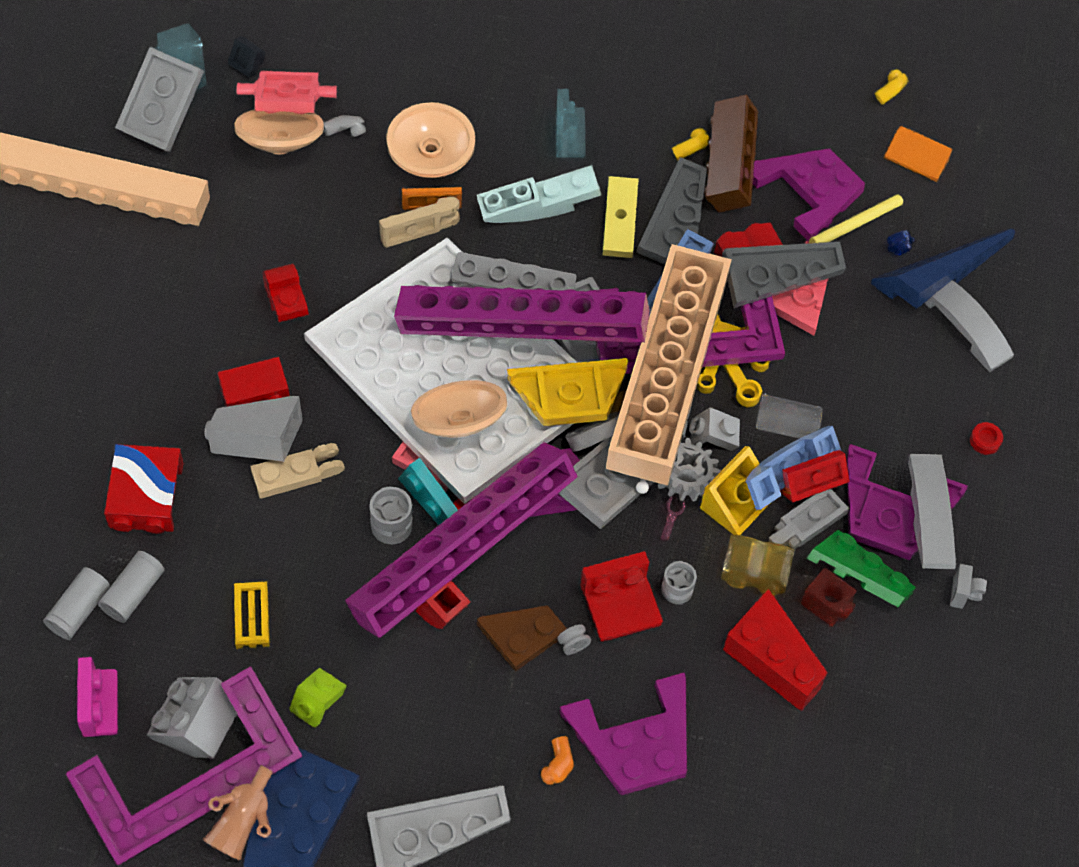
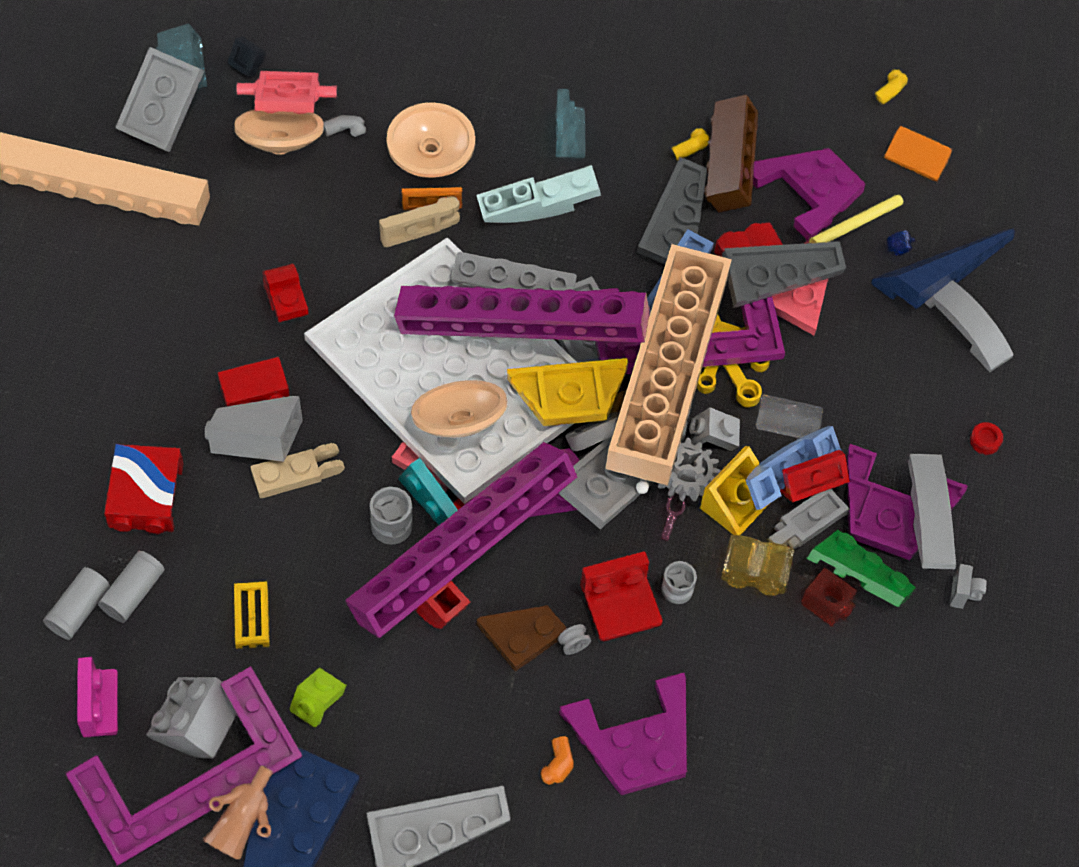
light yellow tile [603,176,638,258] -> none
red wedge [723,589,827,711] -> none

